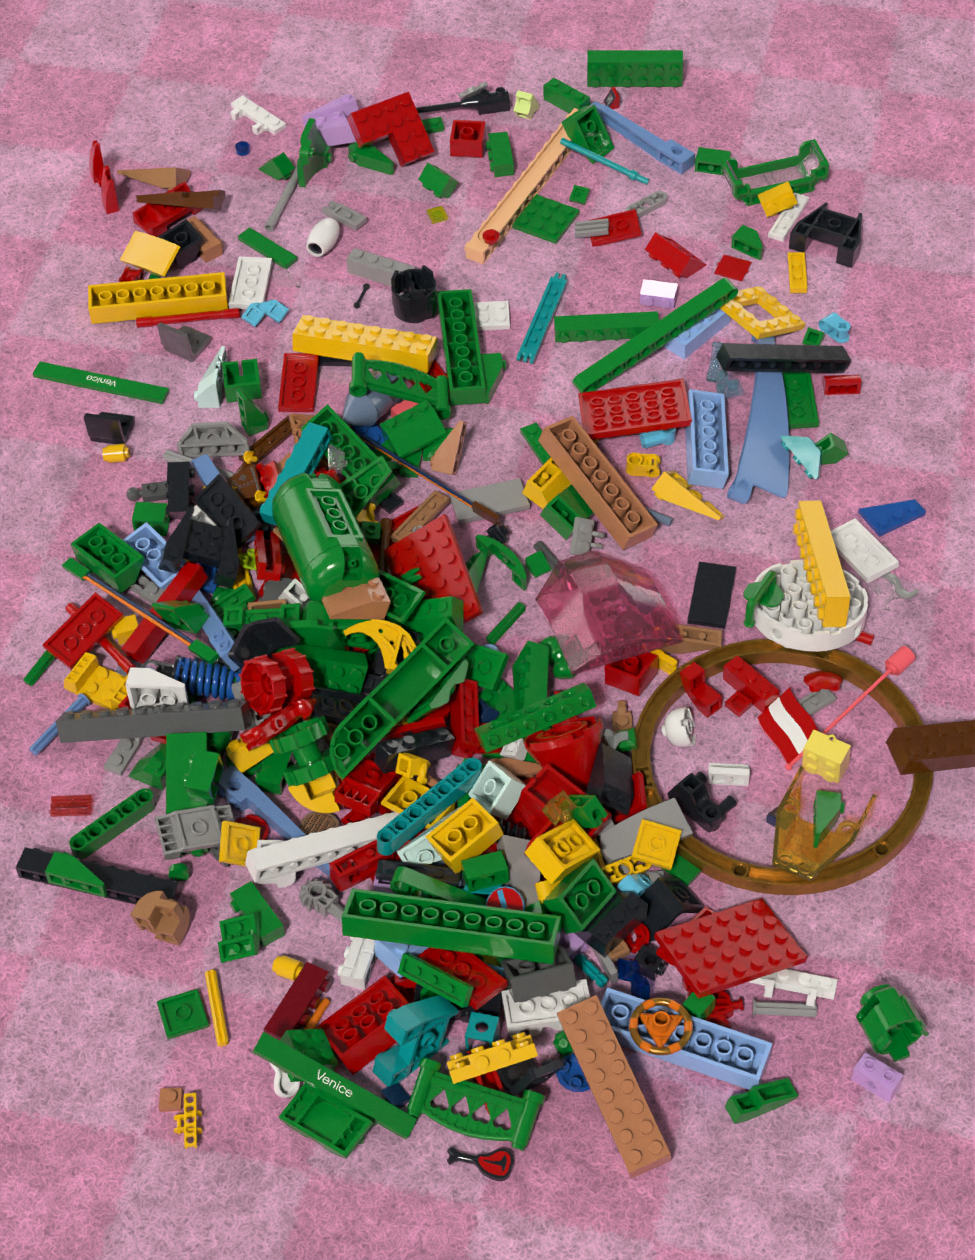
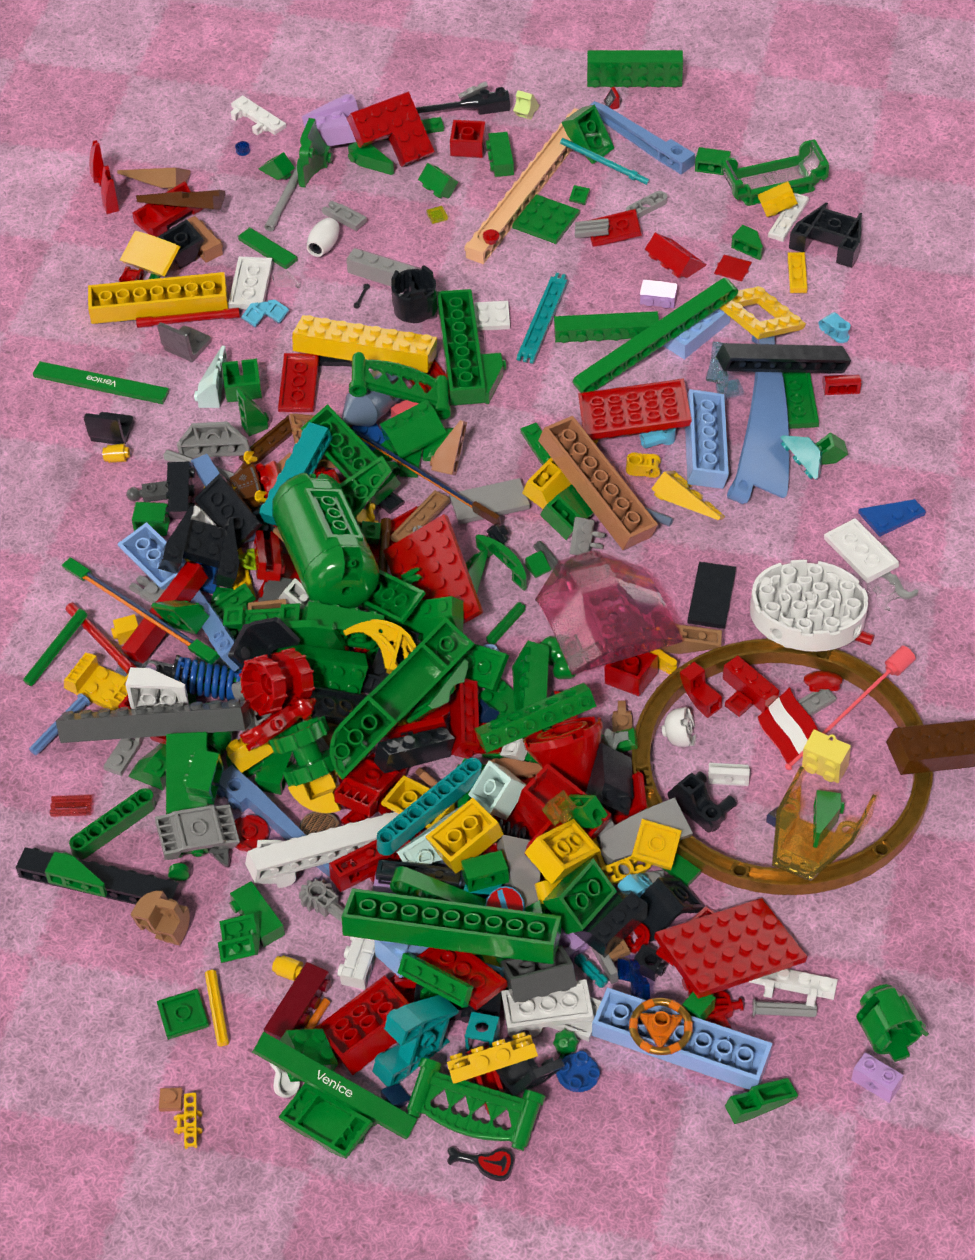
red tile [42,592,124,670] -> none
green slope [70,523,145,593] -> none
yellow tile [219,821,260,867] -> none
nougat slope [322,577,391,619] -> none
clear piece [328,445,347,471] -> none
yellow piece [395,753,430,784] -> none
green brick [543,77,590,113] -> none
nougat brick [557,995,672,1179] -> none
green piece [743,570,784,628] -> none
yellow brick [792,500,851,628] -> none
green slope [802,327,826,345] -> none

